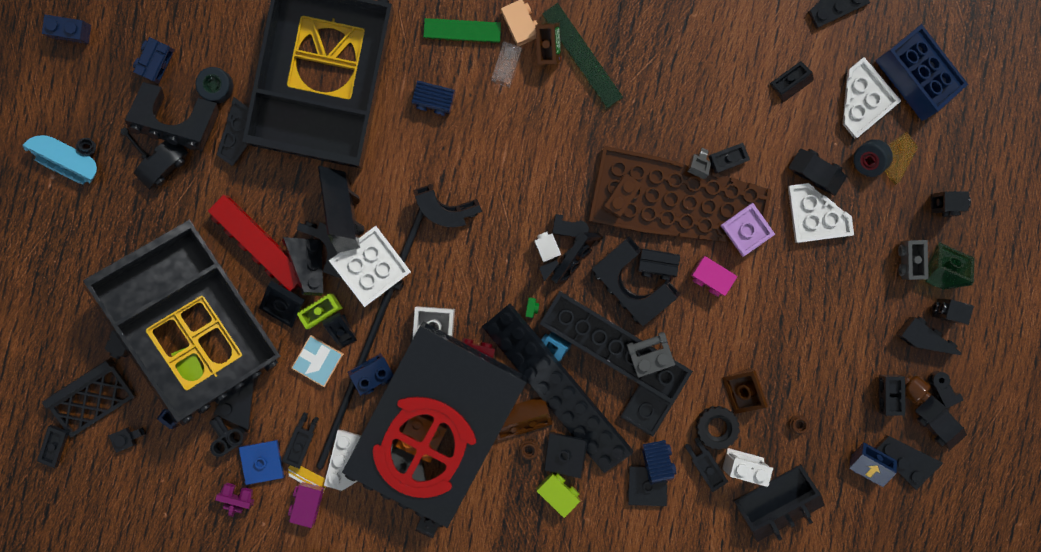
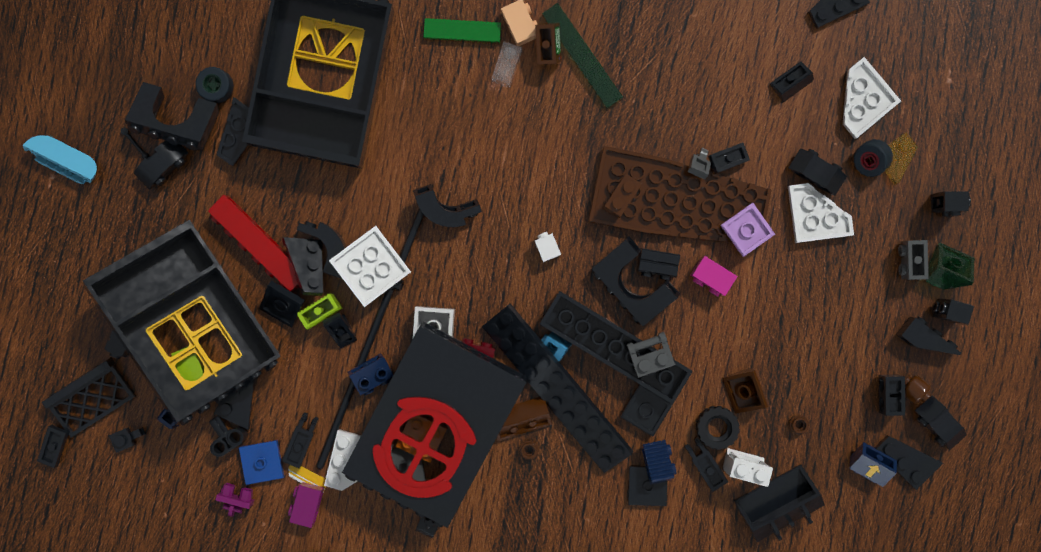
dark blue brick [42,15,91,44] -> none
black plate [76,138,96,156] -> none
dark blue brick [133,37,175,84] -> none
tile [292,335,344,387] -> none
black piece [318,166,365,253] -> none
dark blue brick [412,80,456,116] -> none
green plate [525,297,539,318] -> none
lime brick [536,472,580,518] -> none
black slope [539,261,559,281] -> none
black plate [545,432,588,478] -> none
black wing [551,232,603,284] -> none
black leg [552,214,589,237] -> none
dark blue slope [875,24,968,121] -> none
black leg [928,371,964,408] -> none

